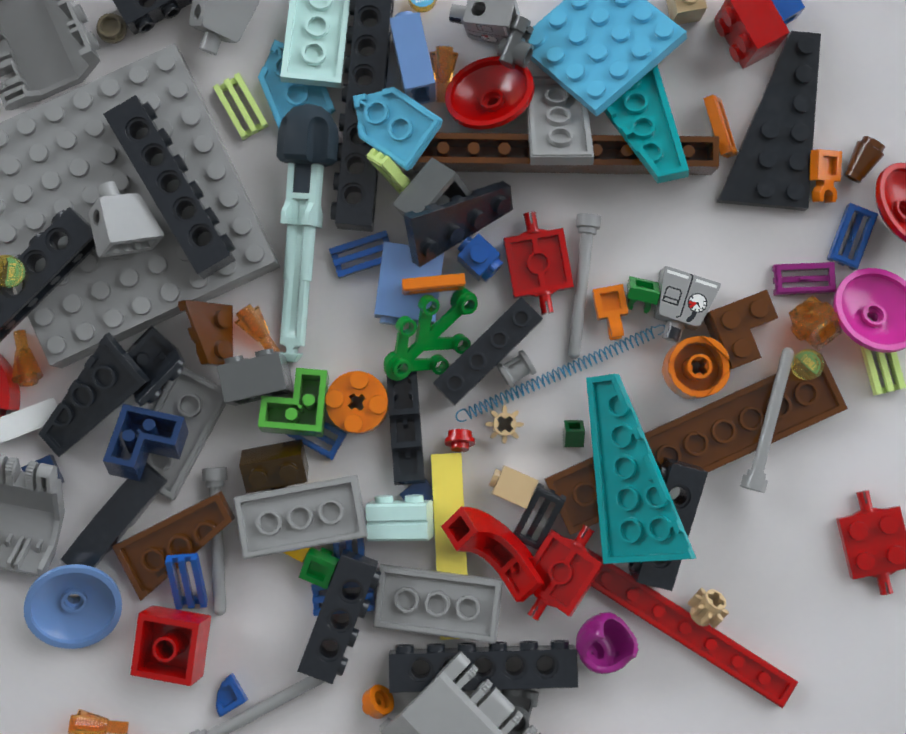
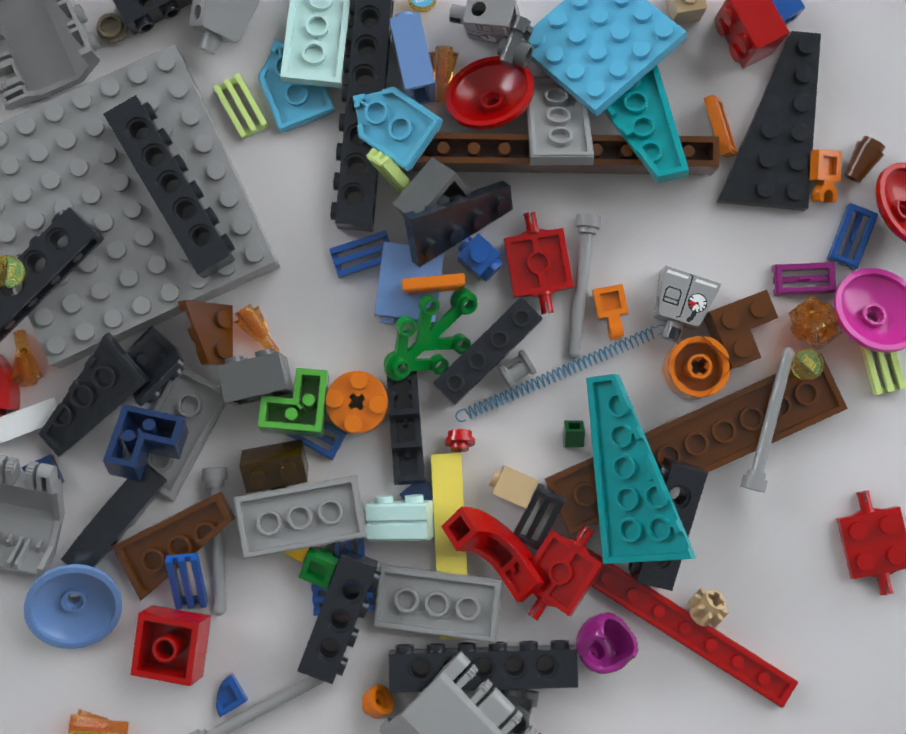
light grey torso [88,181,165,258] -> none
piece [276,104,339,362] -> none
tan gear [485,405,524,444] -> none
green tile [627,276,660,314] -> none

